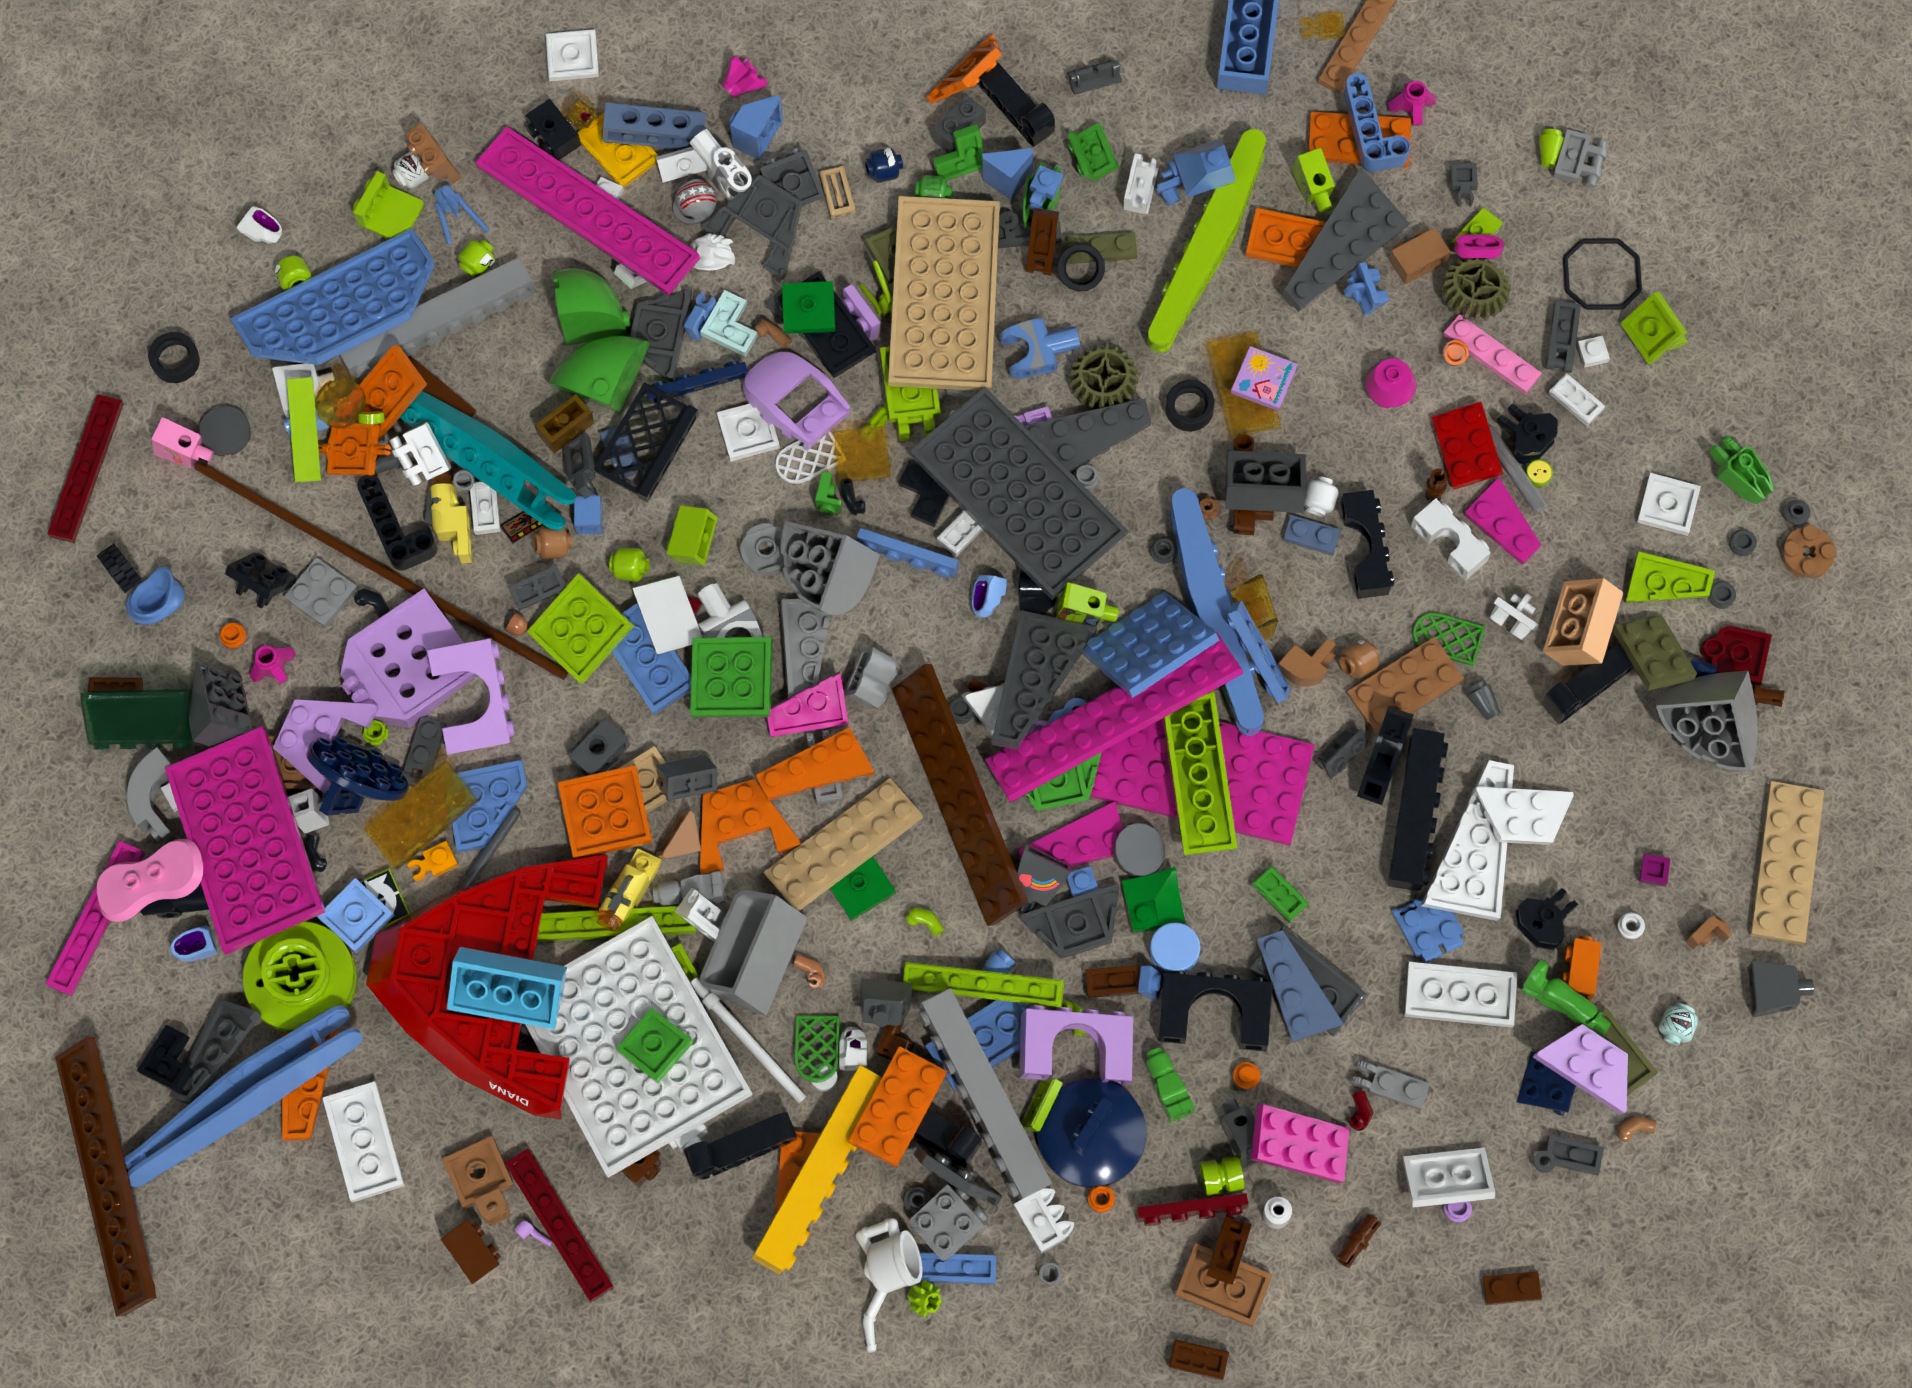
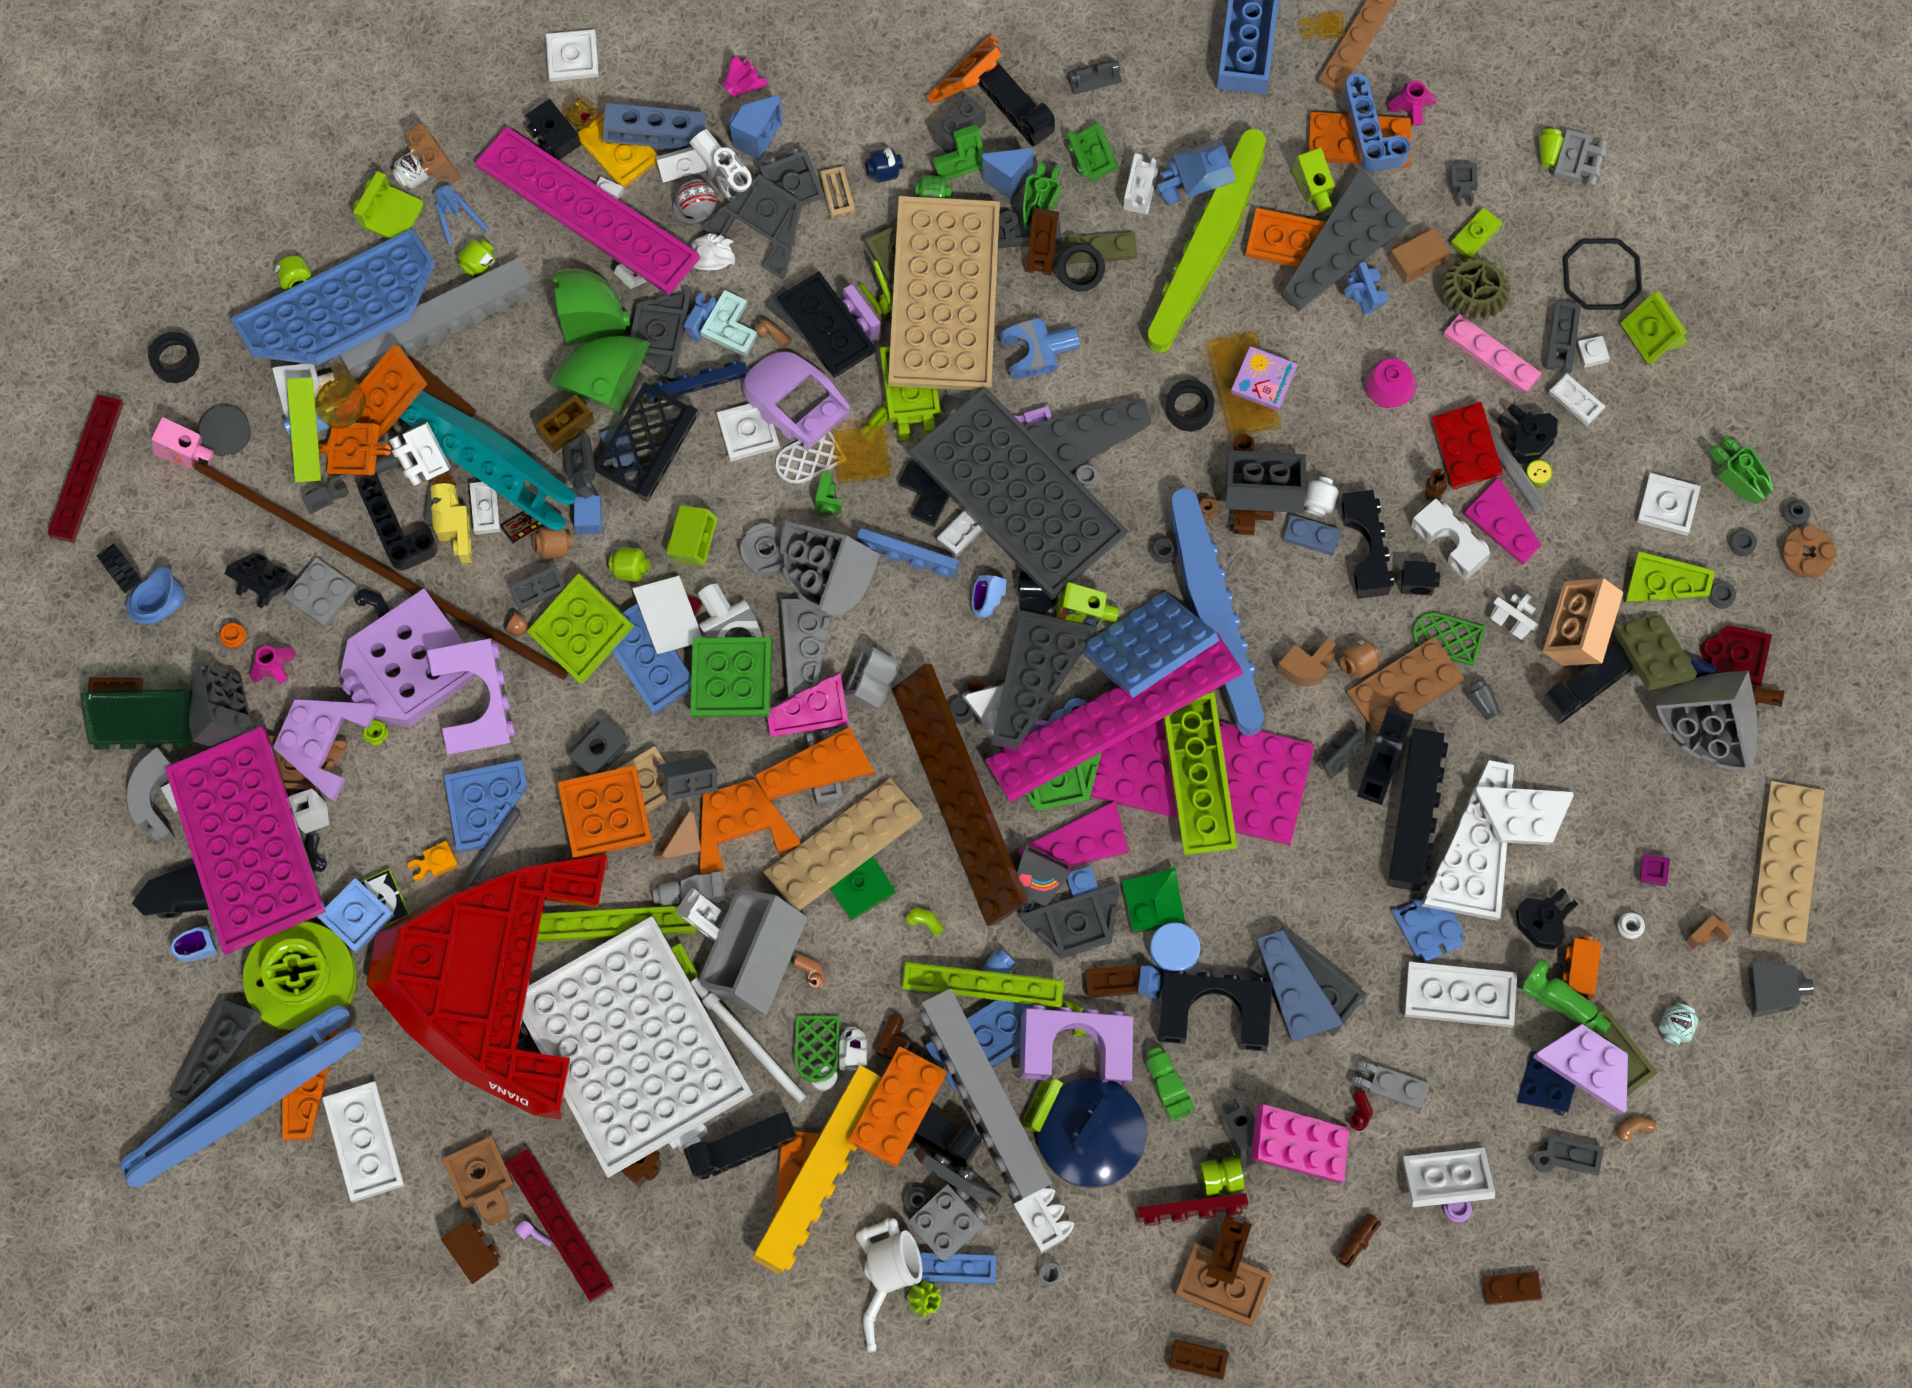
dark pink plate [46,841,145,997] -> none
reddish brown plate [55,1037,157,1317] -> none
bright pink plate [97,839,203,922] -> none
black plate [137,1025,194,1094] -> none
white rock [236,206,282,244] -> none
dark blue bracket [306,736,409,816] -> none
lime tile [358,411,385,424] -> none
clear yellow plate [364,760,478,870] -> none
dark grey plate [400,717,447,792] -> none
medium azure slope [447,947,567,1030] -> none
light grey hinge [452,470,474,493] -> none
light yellow plate [597,849,662,931] -> none
bright green tile [616,1008,694,1084] -> none
green plate [782,281,835,334] -> none
black arm [840,478,866,516] -> none
dark grey torso [859,978,912,1027] -> none
medium blue plate [1029,165,1064,210] -> none
olive gear [1069,343,1139,410] -> none
orange plate [1088,1186,1115,1213] -> none
dark grey tile [1112,823,1165,877] -> none
medium blue plate [1228,600,1291,703] -> none
clear yellow slope [1230,574,1278,641] -> none
orange plate [1233,1062,1260,1090] -> none
bright green plate [1252,866,1309,923] -> none
white brick [1263,1197,1292,1229] -> none
orange plate [1443,339,1469,365] -> none
dark pink plate [1454,235,1504,259] -> none
none -> dark grey plate [301,476,349,515]
none -> black brick [1401,561,1440,596]

